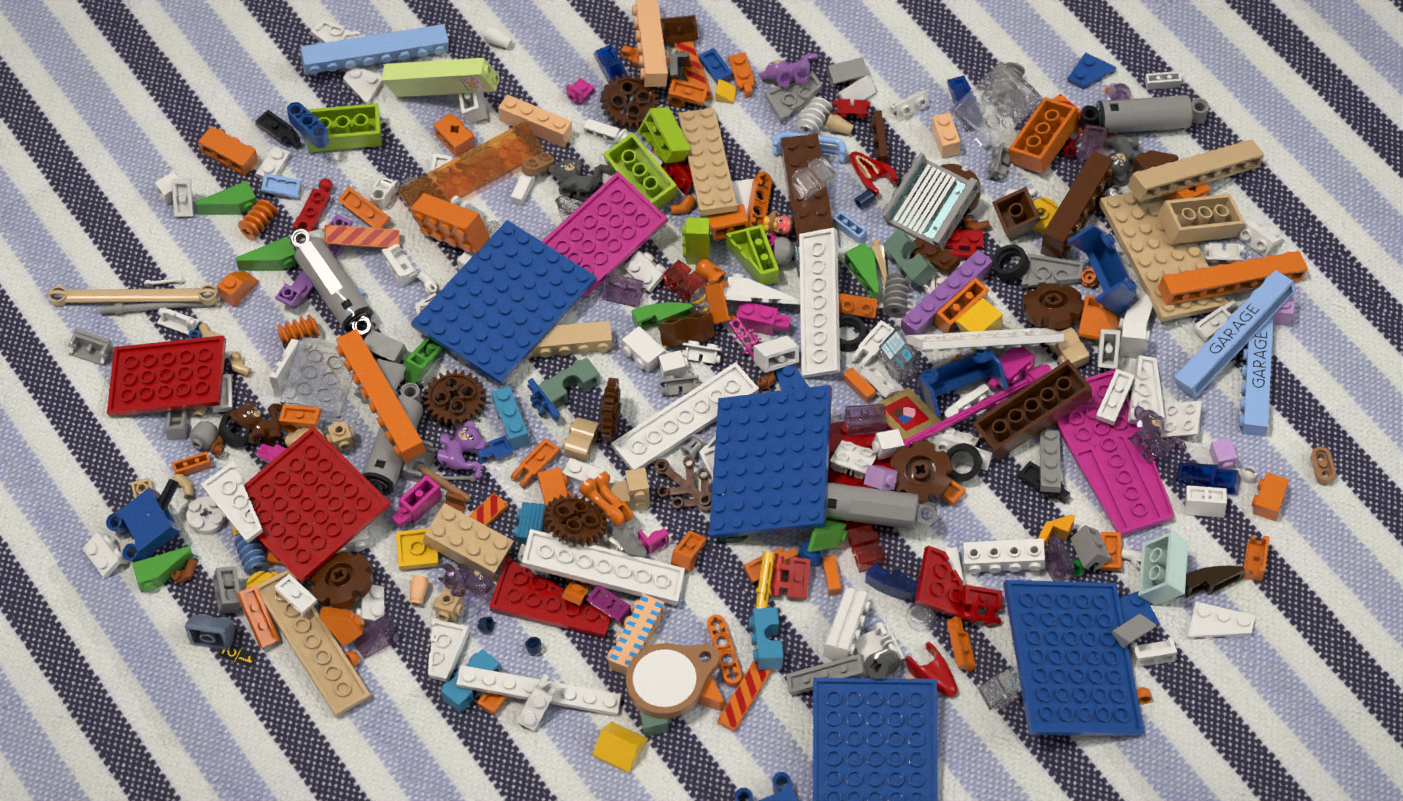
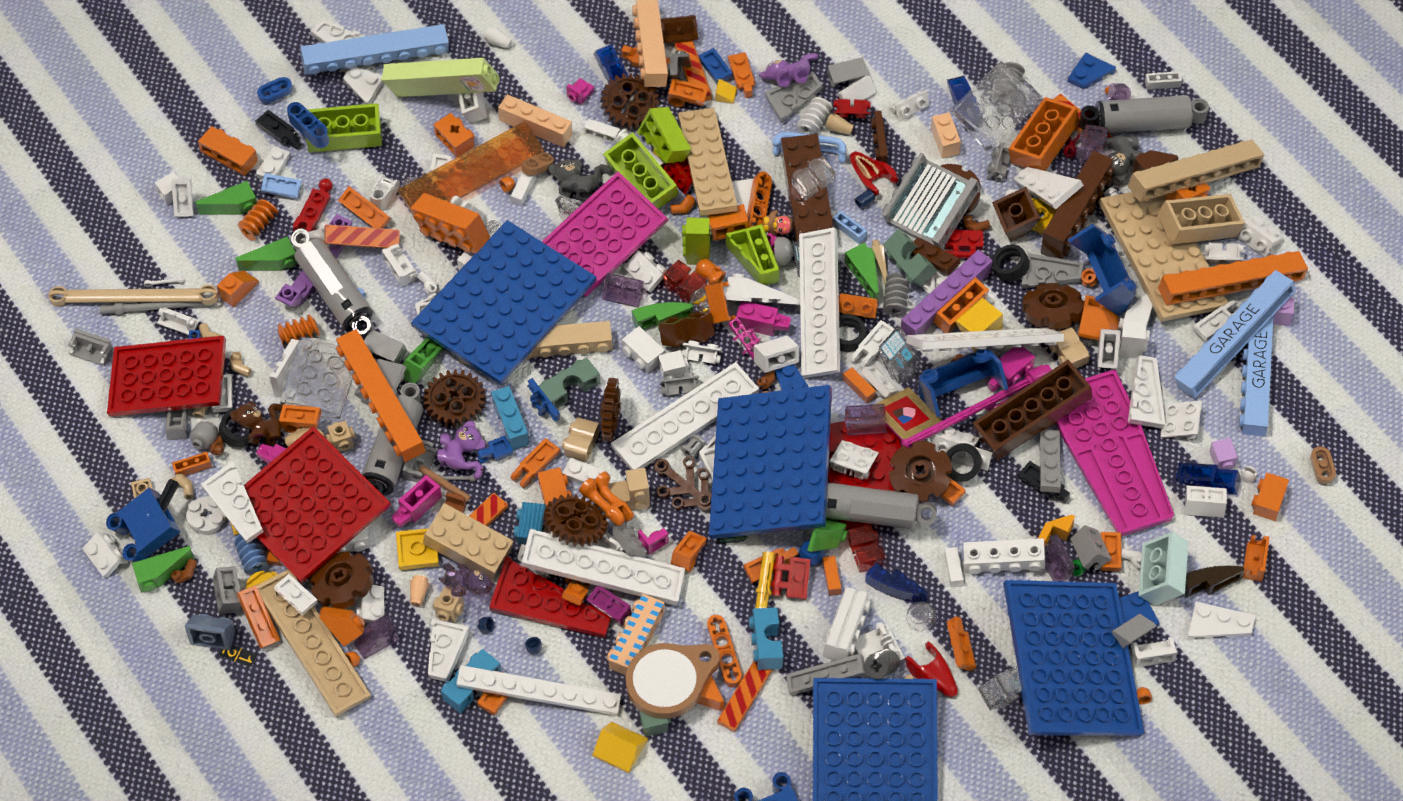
white hinge [516,673,560,731] -> none
lavender brick [864,465,898,490] -> none
white brick [872,429,905,460] -> none
red plate [915,545,969,622] -> none
white hinge [943,384,989,420] -> none
red plate [961,584,1002,626] -> none
white plate [1096,369,1135,426] -> none
clear purple animal [1130,406,1187,461] -> none
none -> blue plate [257,77,293,103]
none -> orange hinge [499,177,515,193]
none -> white wing [1013,167,1084,210]

